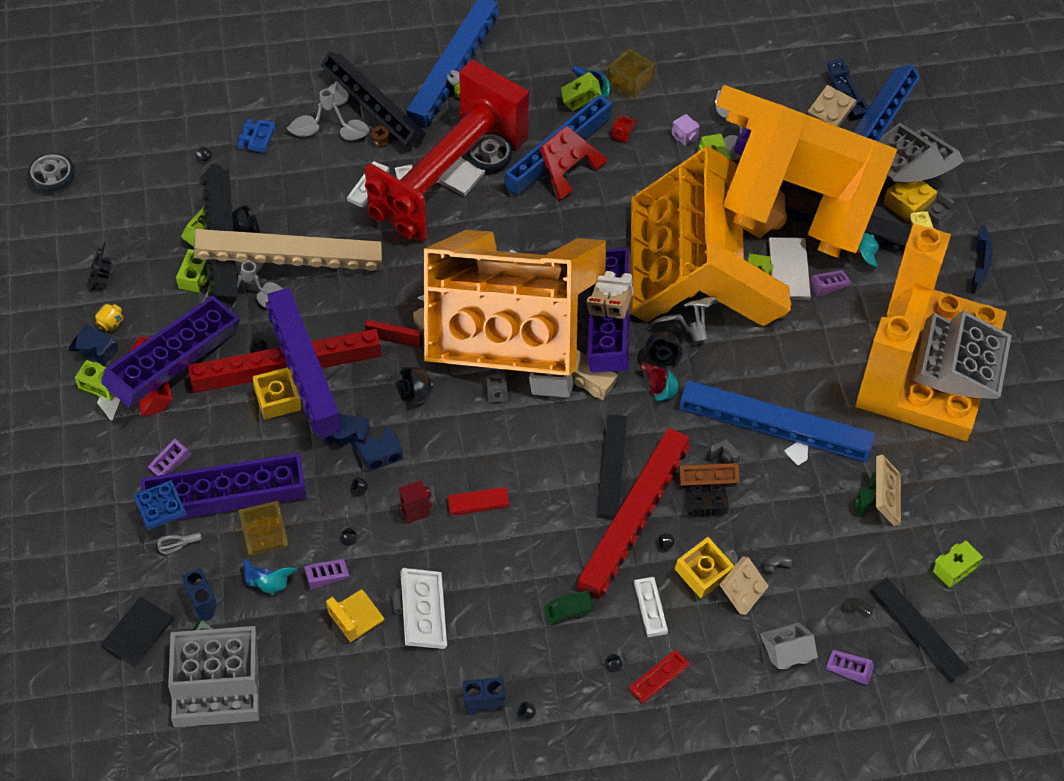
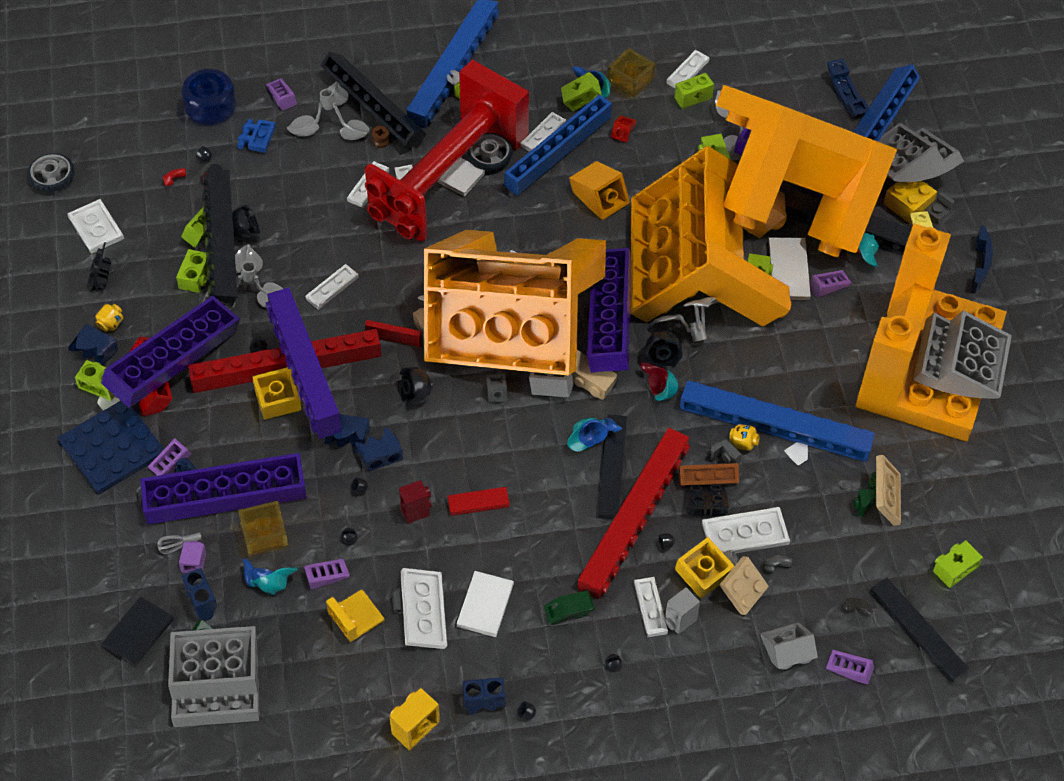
blue tile [133,480,186,530] -> none
tan brick [194,229,382,271] -> none
red wing [540,126,608,200] -> none
hips [586,271,634,319] -> none
red tile [629,649,690,704] -> none
lavender brick [672,114,700,146] -> none
tan plate [808,85,857,127] -> none
none -> dark blue plate [57,401,164,495]
none -> white tile [67,199,124,254]
none -> red arm [163,168,186,186]
none -> dark blue plate [175,457,196,472]
none -> medium lavender brick [179,541,206,573]
none -> clear blue wheel [181,69,236,125]
none -> medium lavender slope [266,78,297,110]
none -> white tile [305,264,359,310]
none -> yellow brick [389,688,440,751]
none -> white tile [457,571,514,637]
none -> white tile [521,112,566,152]
none -> blue hair [567,418,622,451]
none -> light orange slope [569,161,630,220]
none -> light grey brick [665,587,700,635]
none -> white tile [666,50,709,88]
none -> lime brick [674,73,714,109]
none -> white tile [702,507,790,554]
none -> yellow head [729,424,760,451]

